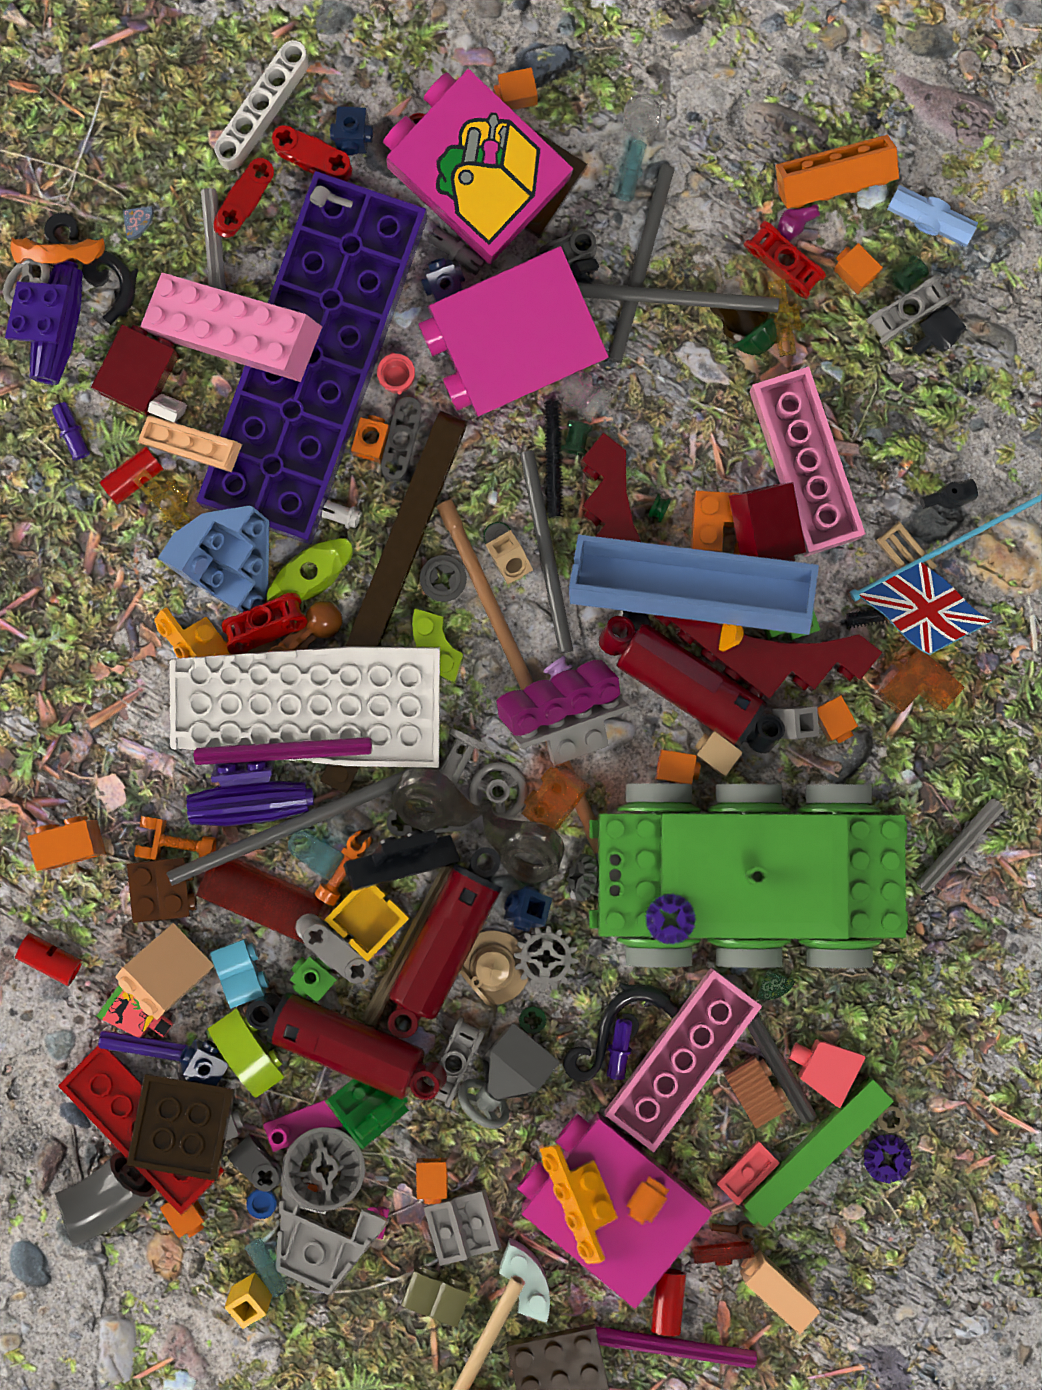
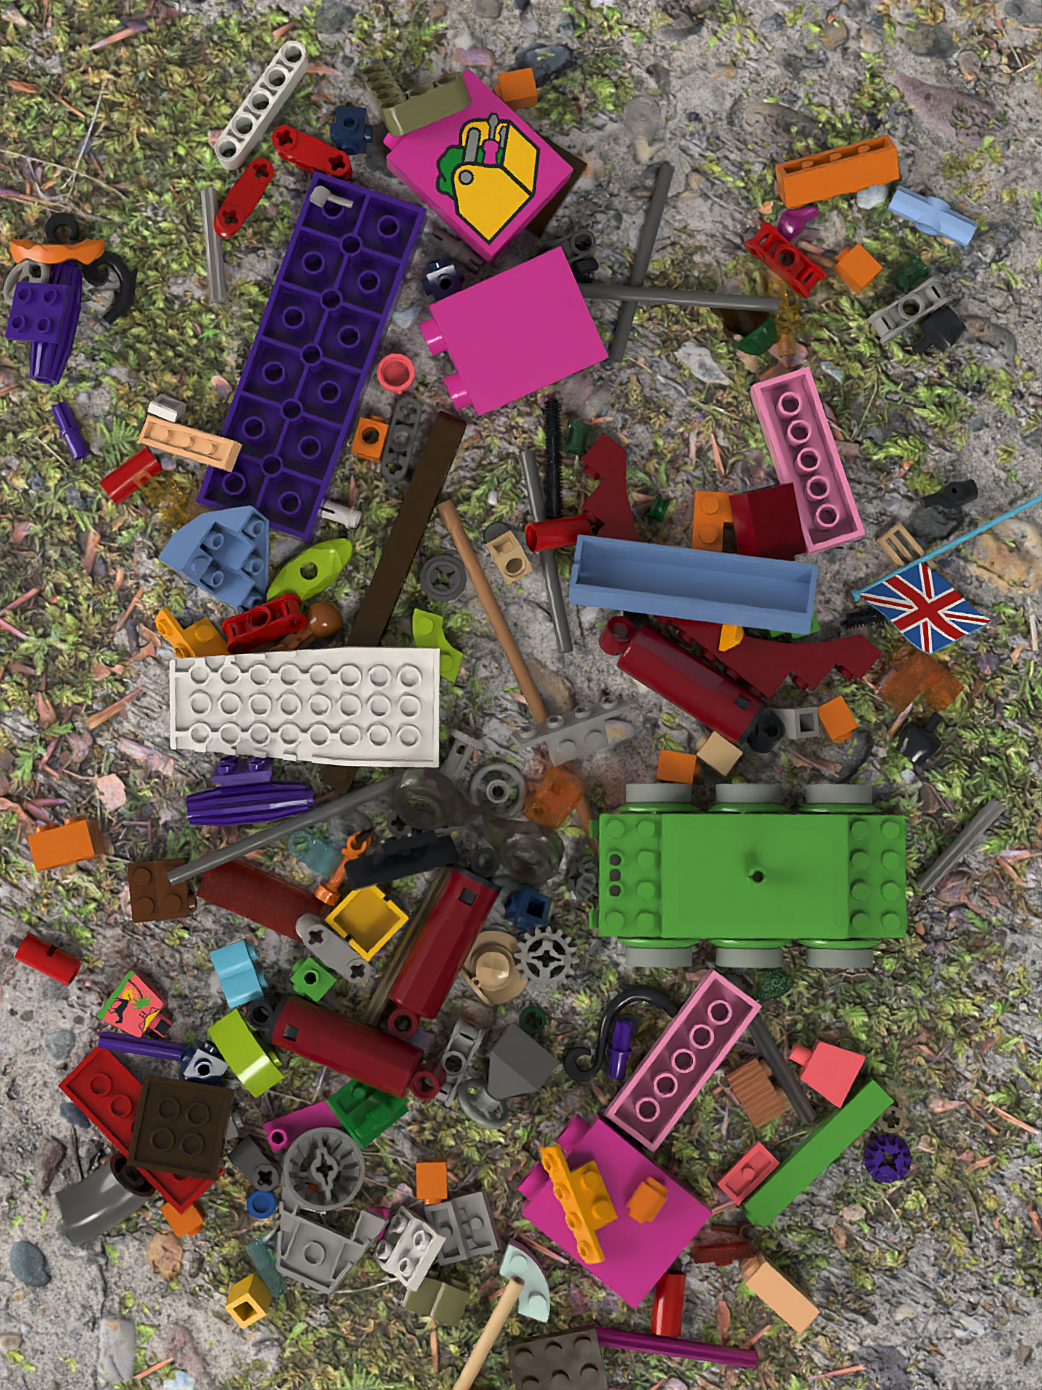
dark red brick [91,325,179,417] -> none
light nougat brick [116,923,214,1020] -> none
sand blue tile [123,206,154,241] -> none
orange bar [134,816,217,860] -> none
bright pink brick [140,273,322,382] -> none
magenta axle [193,737,372,765] -> none
magenta brick [496,660,620,736] -> none
lavender bush [543,656,573,678] -> none
clear light blue pin [616,139,647,202] -> none
dark purple gear [646,894,696,944] -> none
none -> olive beam [361,63,472,137]
none -> white slope [372,1205,446,1292]
none -> red pin [525,514,591,552]
none -> black piece [895,711,943,767]

